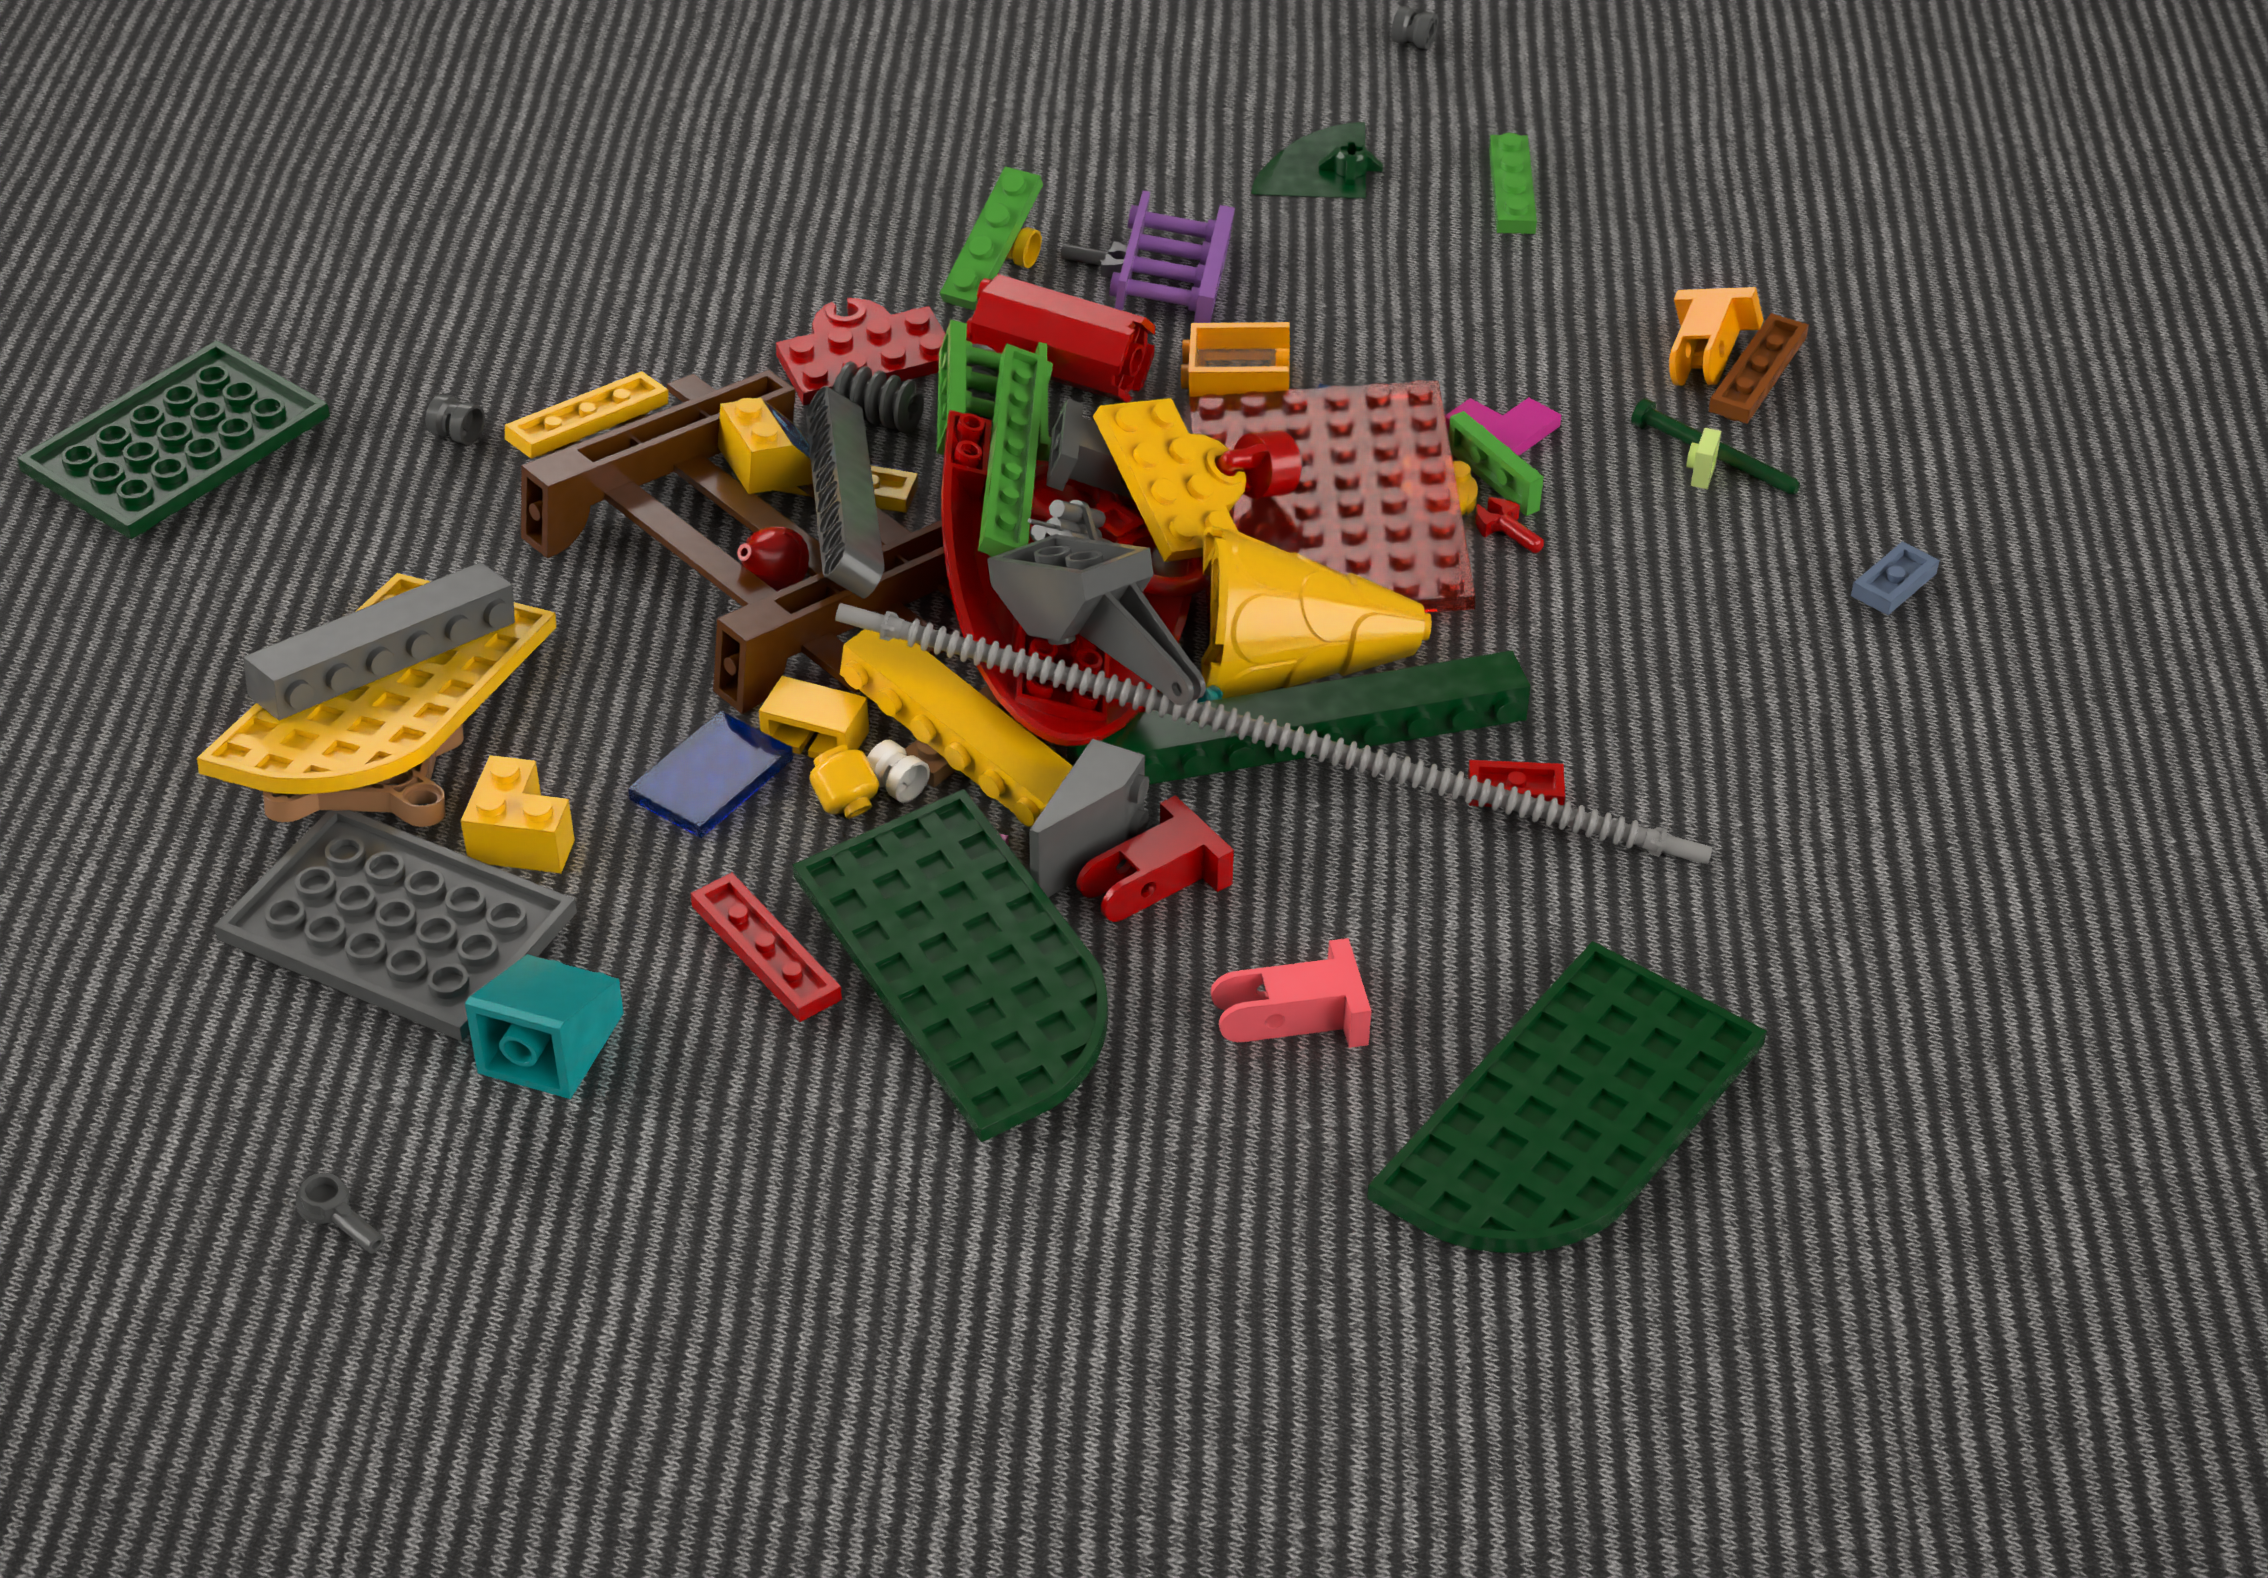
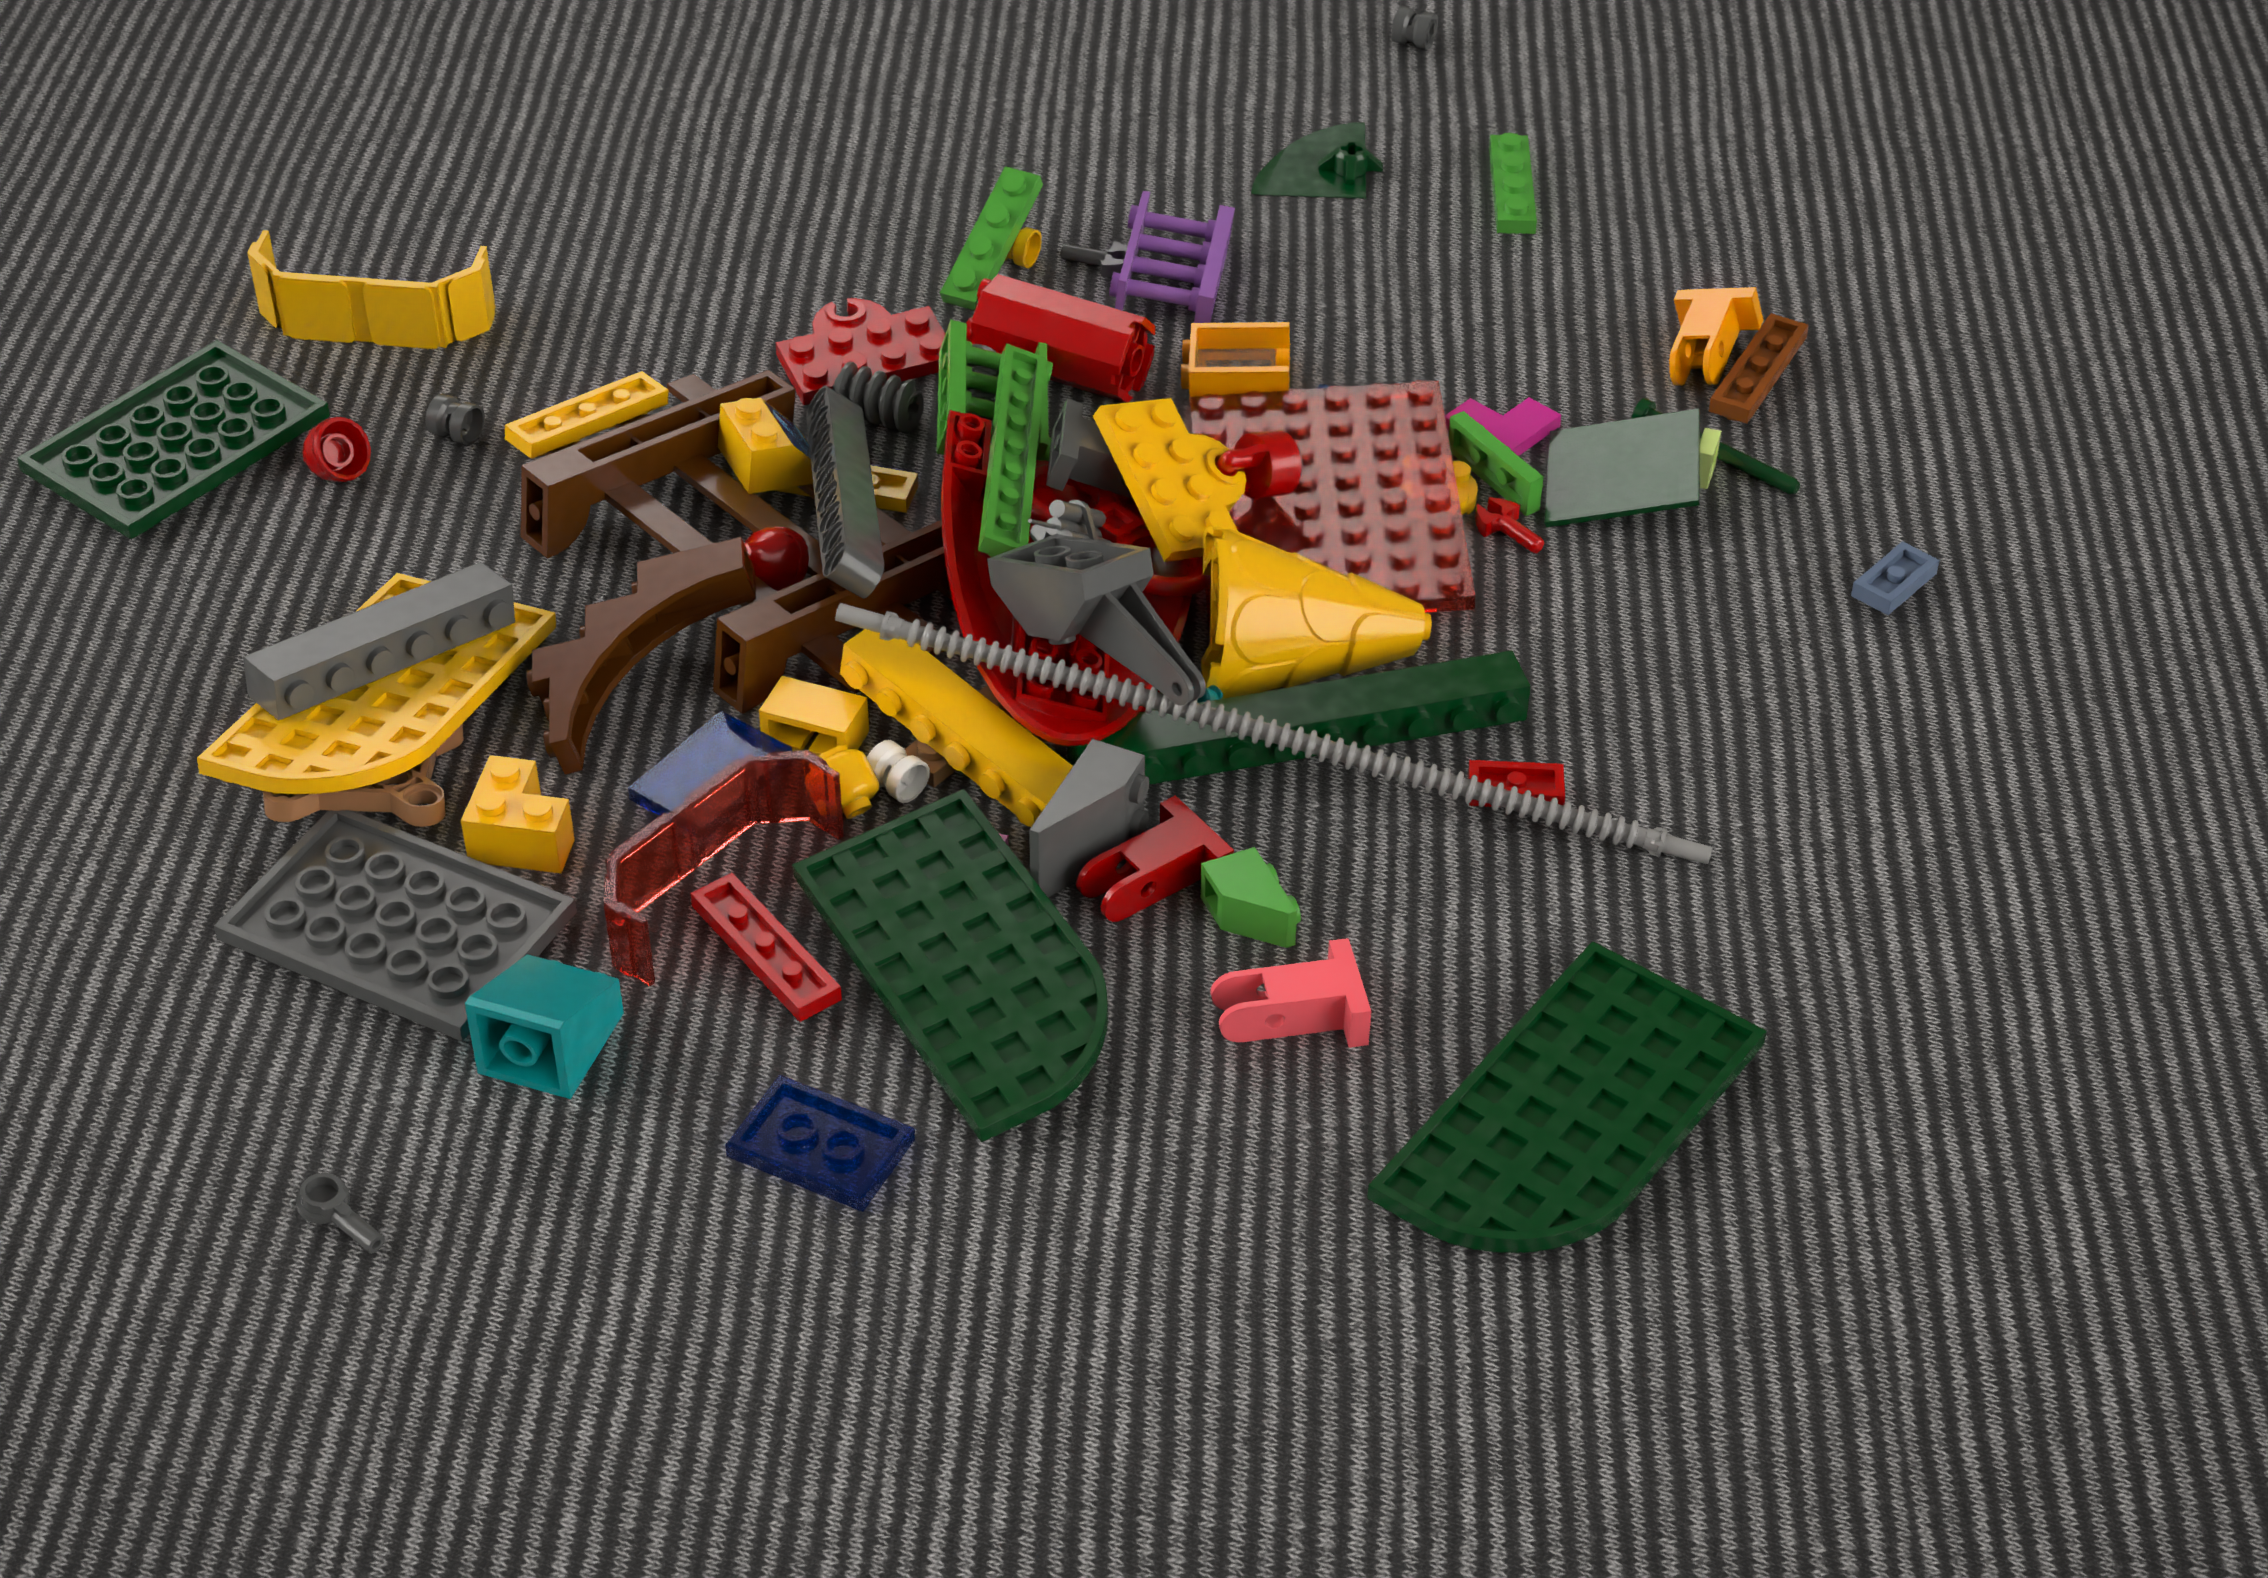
none -> yellow windscreen [247,230,495,349]
none -> red helmet [303,417,371,482]
none -> reddish brown arch [526,537,756,774]
none -> clear red windscreen [604,750,844,986]
none -> clear blue tile [725,1074,915,1212]
none -> bright green slope [1200,847,1301,948]
none -> piece [1544,408,1700,528]

